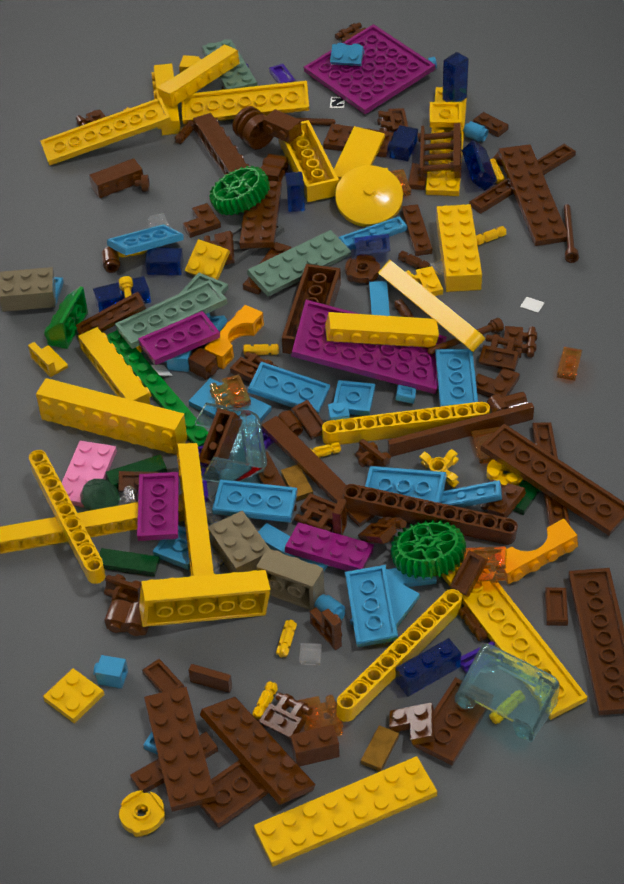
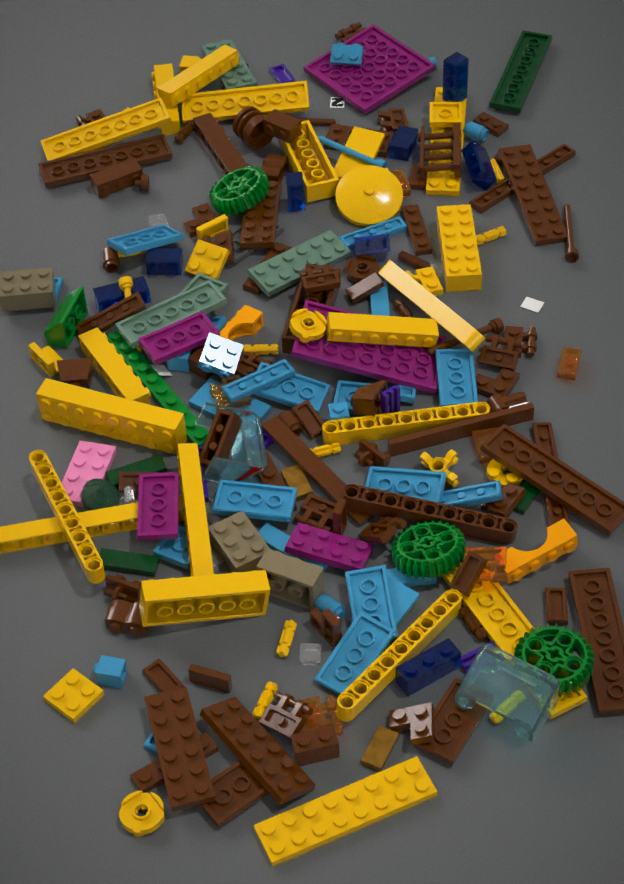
none -> reddish brown plate [38,134,173,188]
none -> reddish brown torso [57,357,94,389]
none -> yellow tile [196,214,229,241]
none -> plate [197,332,244,379]
none -> dark azure tile [222,359,295,403]
none -> yellow plate [289,308,327,343]
none -> reddish brown plate [299,264,341,294]
none -> dark azure tile [314,611,396,696]
none -> dark azure piece [318,136,387,168]
none -> tile [345,272,384,304]
none -> reddish brown slope [350,380,389,416]
none -> dark purple tile [381,385,400,414]
none -> dark green plate [489,30,552,113]
none -> green gear [514,623,594,697]

